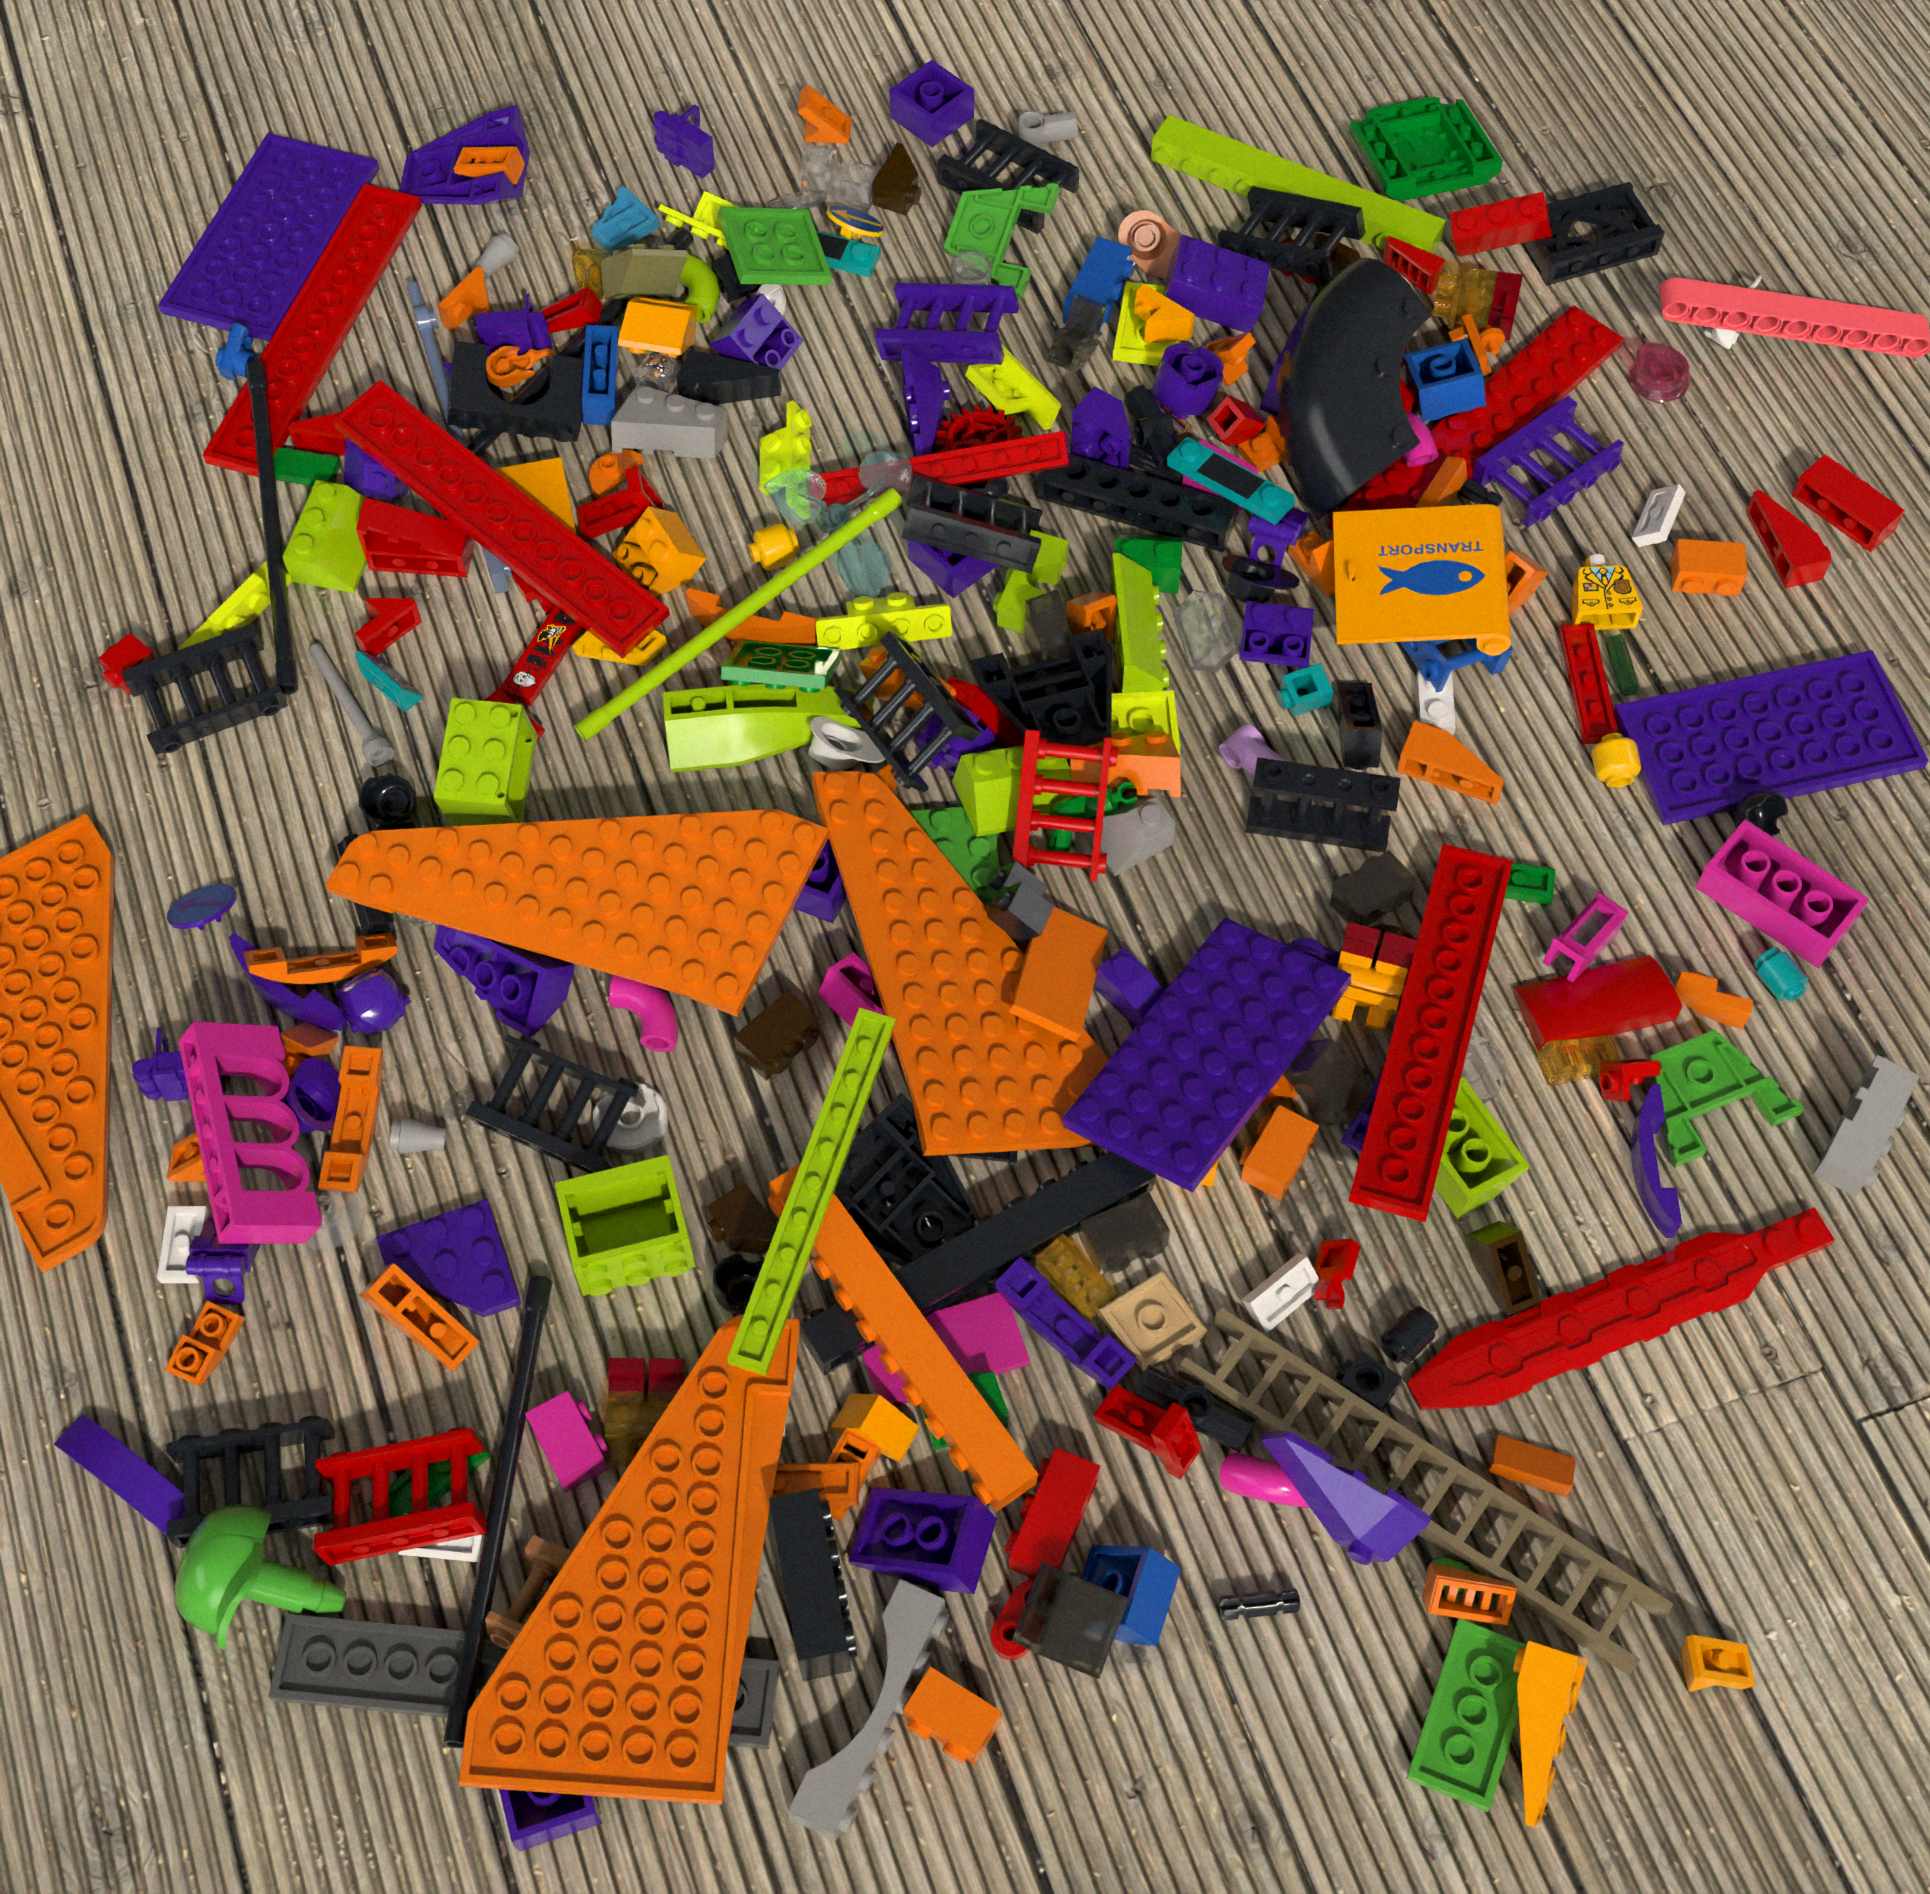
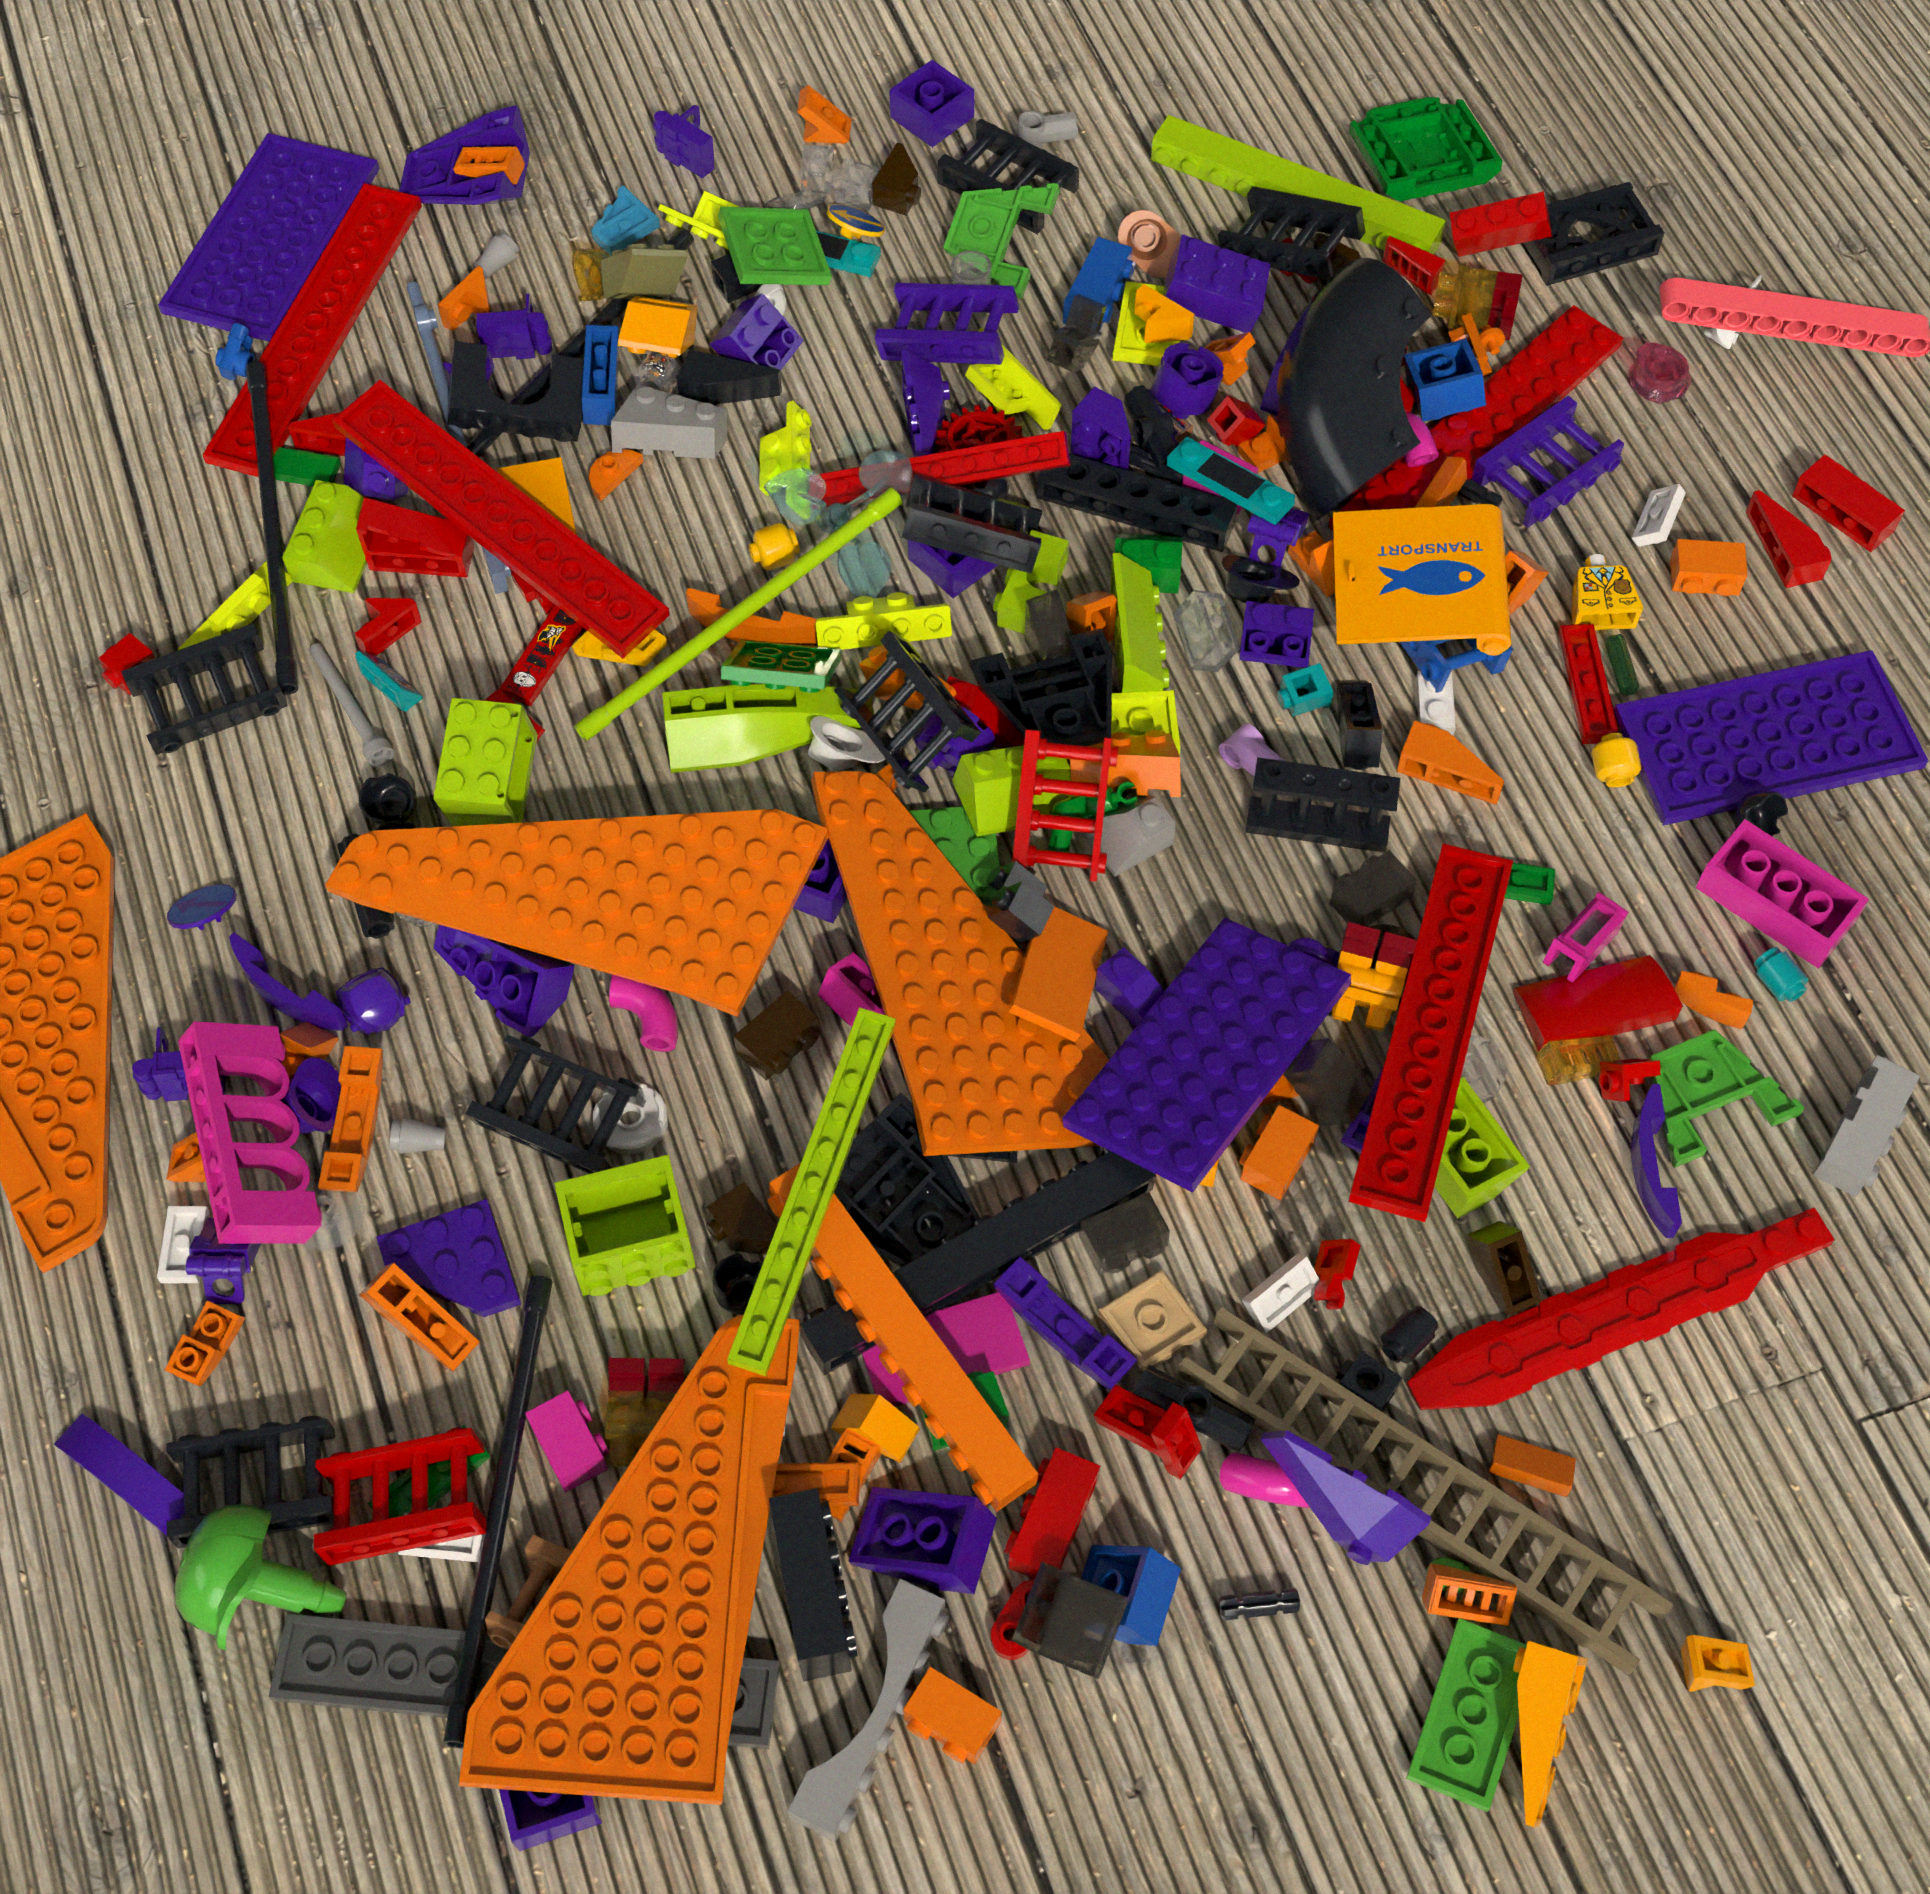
orange slope [244,932,398,984] -> none
orange piece [486,346,553,388] -> none
red slope [539,287,603,333] -> none
red bracket [577,465,666,541] -> none
light orange slope [612,506,707,597] -> none
lime cylinder [679,253,720,324] -> none
clear yellow slope [1036,1234,1117,1321] -> none

